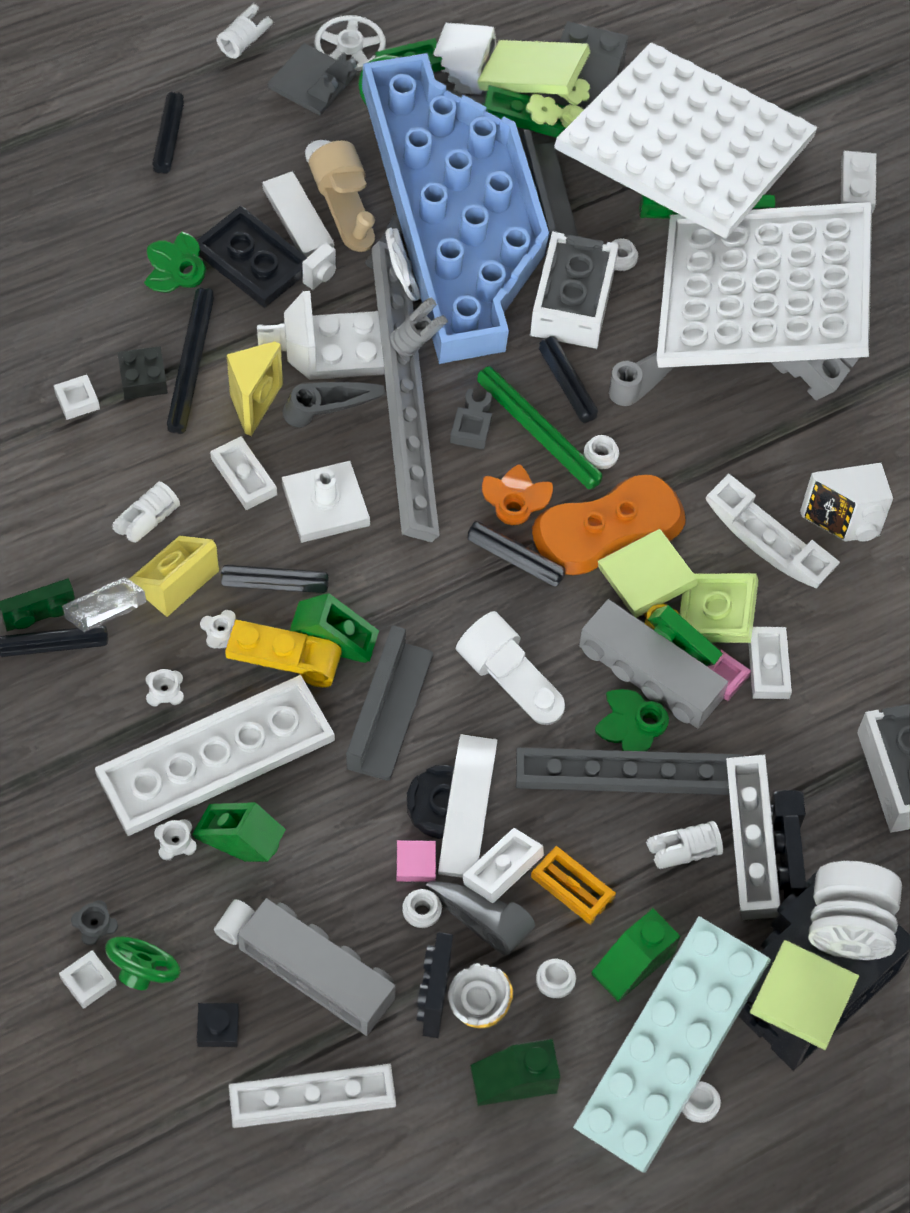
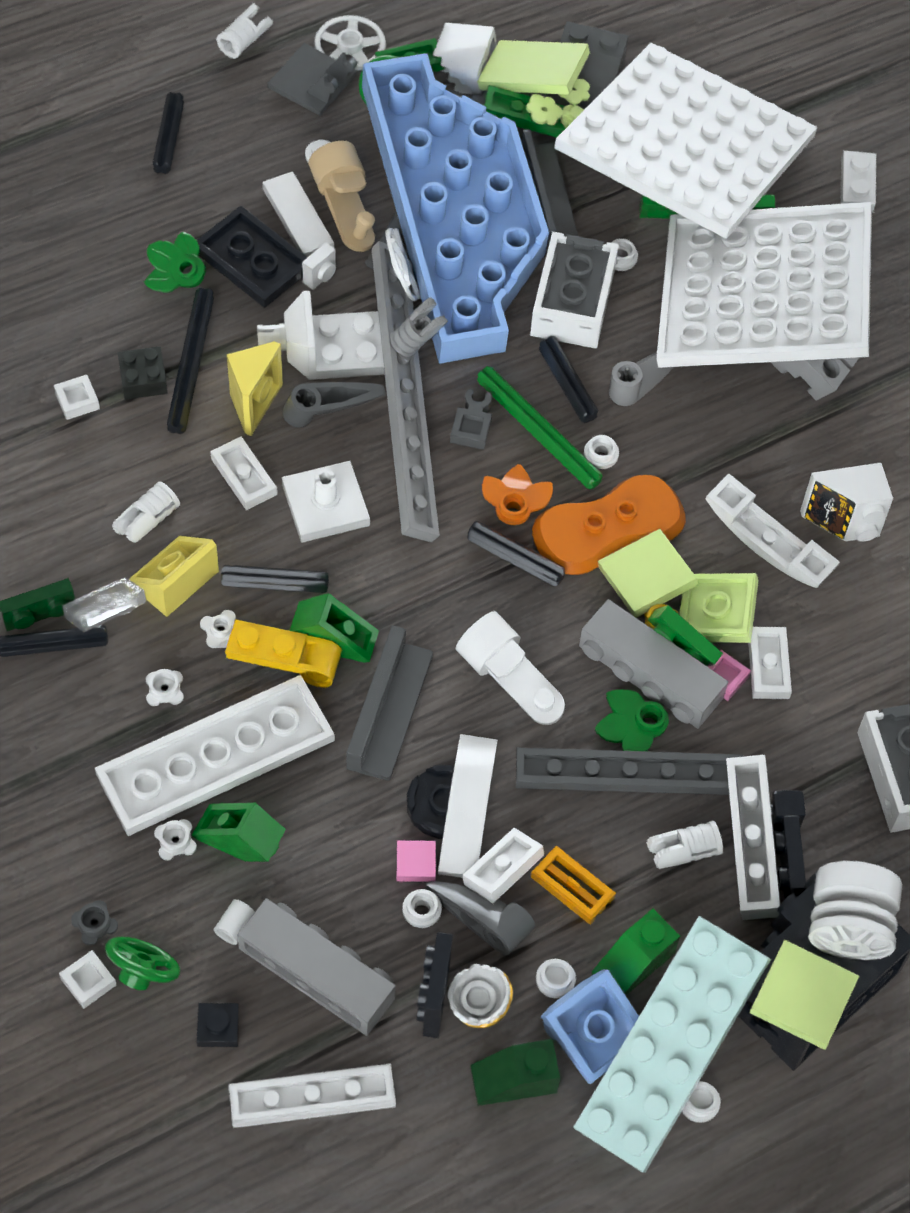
none -> light blue slope [541,969,639,1084]

